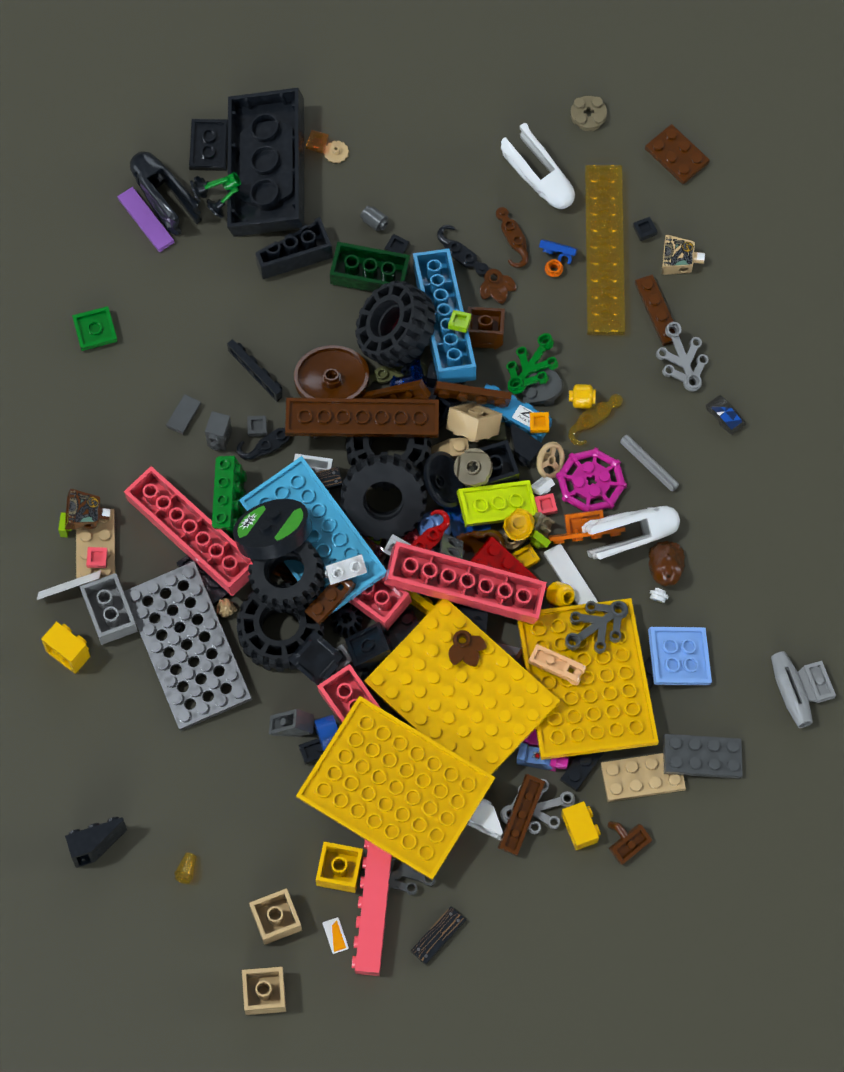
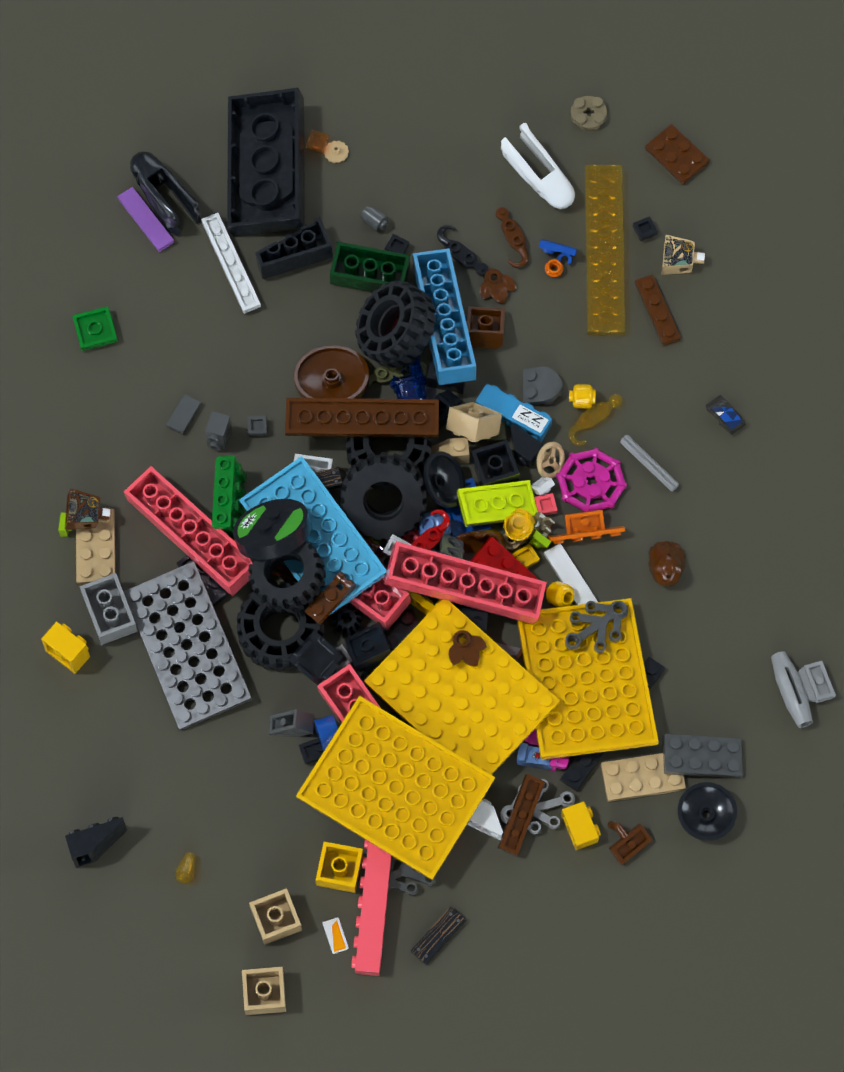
white sticker [37,570,101,600] -> none
coral plate [86,547,108,568] -> none
black tile [189,119,228,171] -> none
plant [190,172,241,218] -> none
tan plate [216,598,237,618] -> none
black plate [227,339,283,402] -> none
black piece [237,428,290,460] -> none
white hinge [324,554,367,585] -> none
reddish brown plate [359,379,431,399] -> none
reddish brown plate [433,381,512,408] -> none
lime plate [448,310,472,333] -> none
dark tan plate [454,448,493,487] -> none
green plant [506,333,559,394] -> none
light nougat plate [528,644,586,686] -> none
light orange plate [530,412,549,433] -> none
white piece [582,506,680,560] -> none
light blue plate [648,627,712,685] -> none
white plate [650,588,669,603] -> none
light grey plant [656,322,709,392] -> none
none -> white plate [201,213,261,314]
none -> black dish [677,782,737,841]

